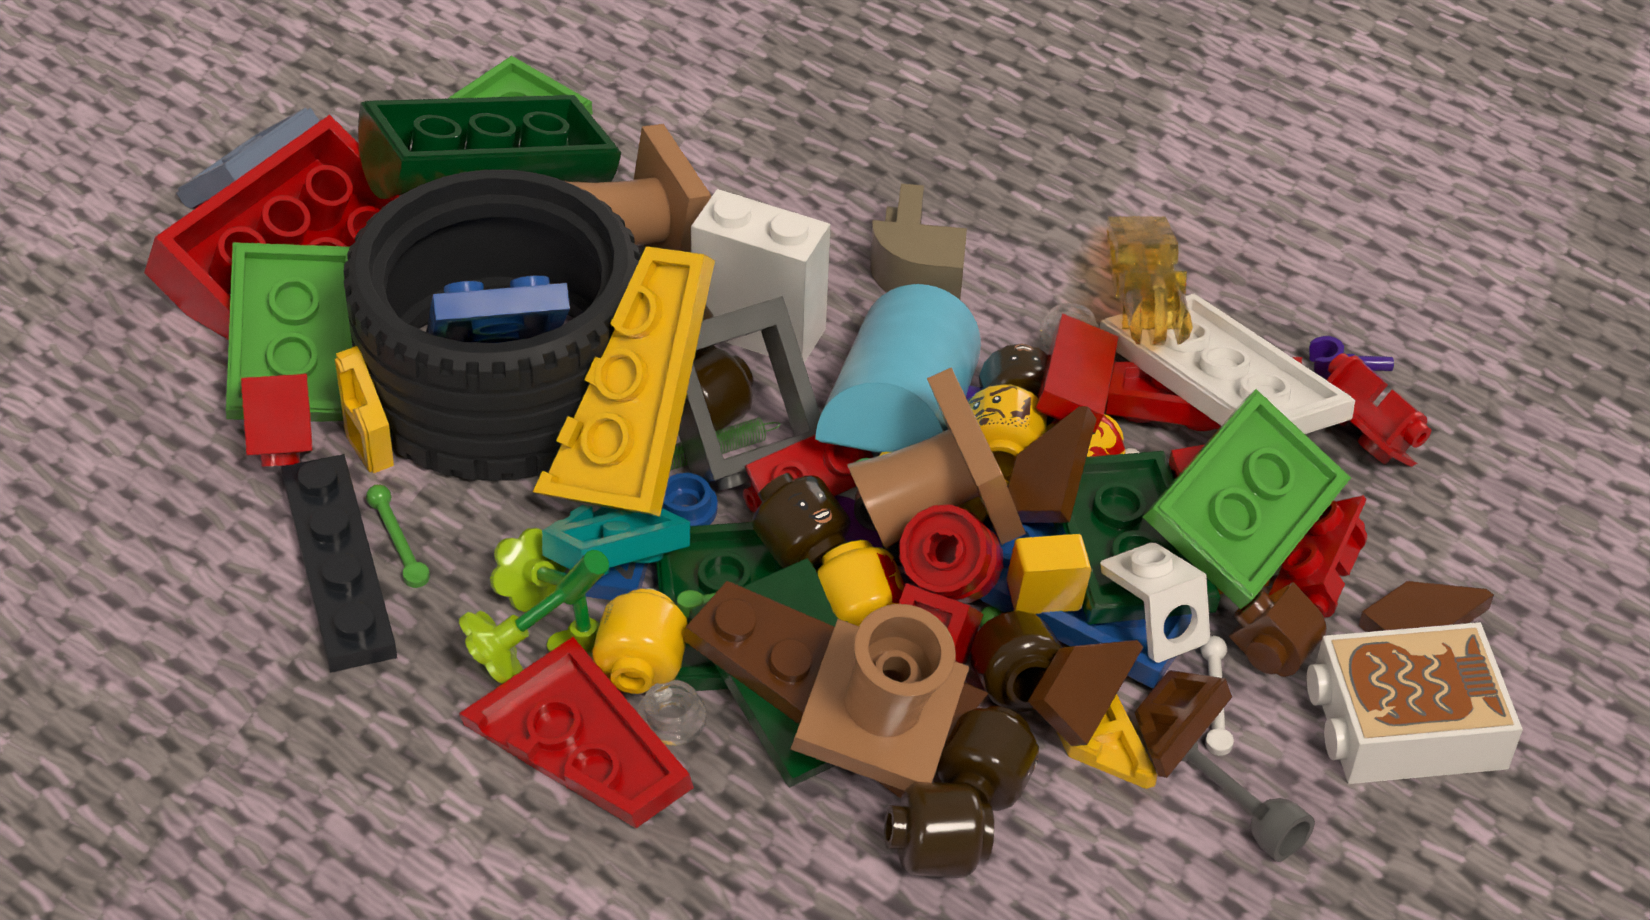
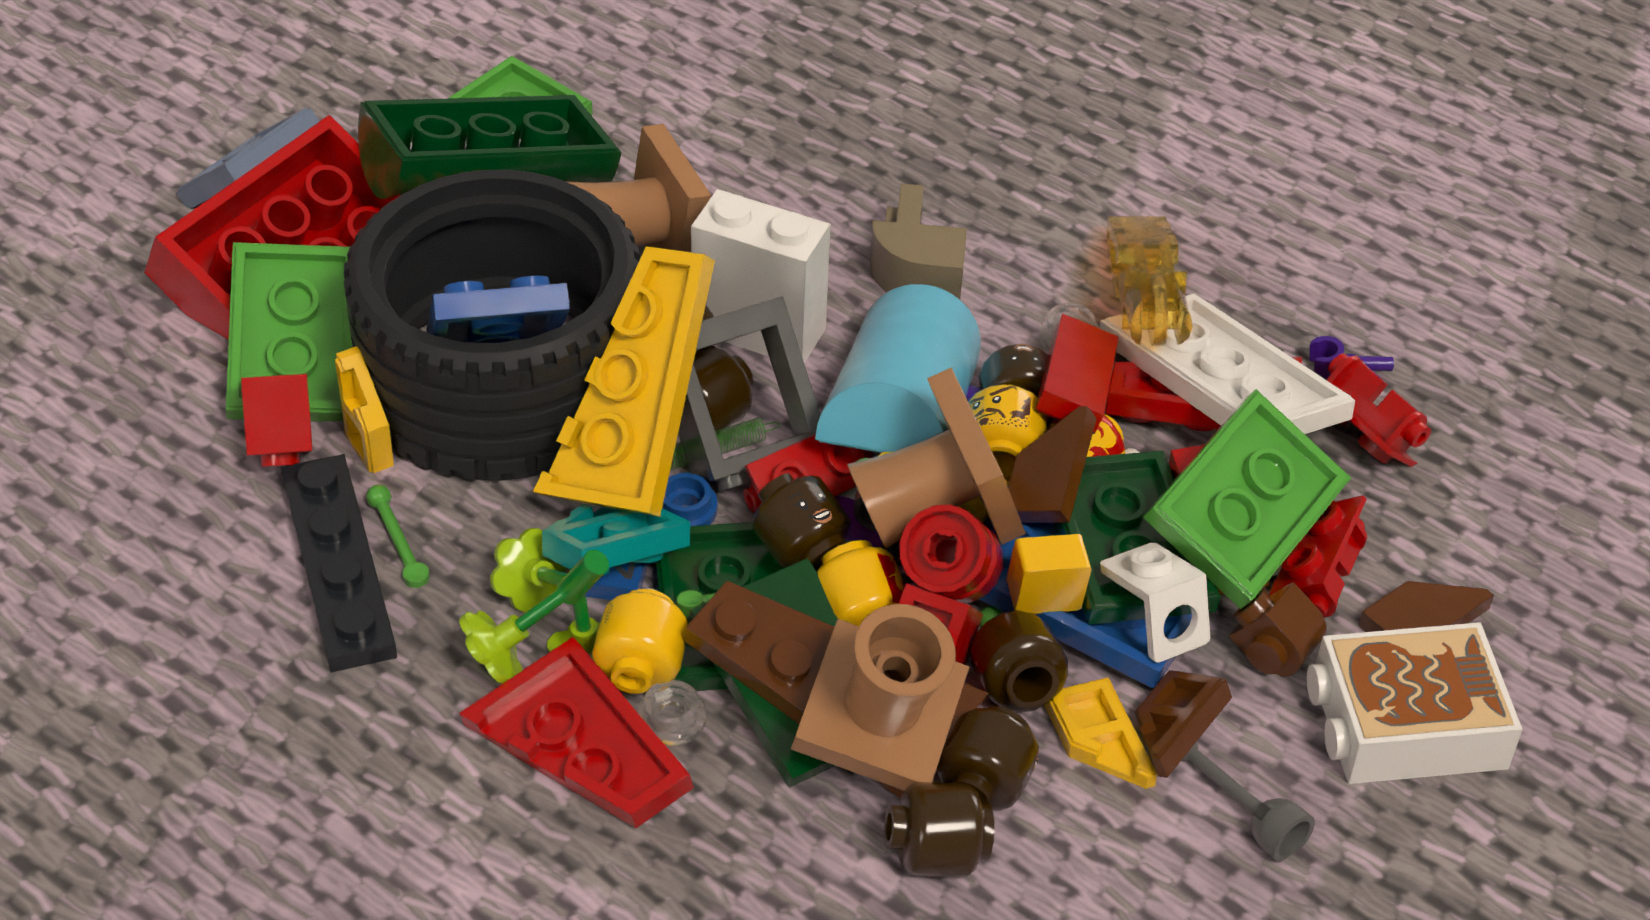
reddish brown tile [1028,640,1143,746] -> none
white hinge [1200,636,1234,756] -> none

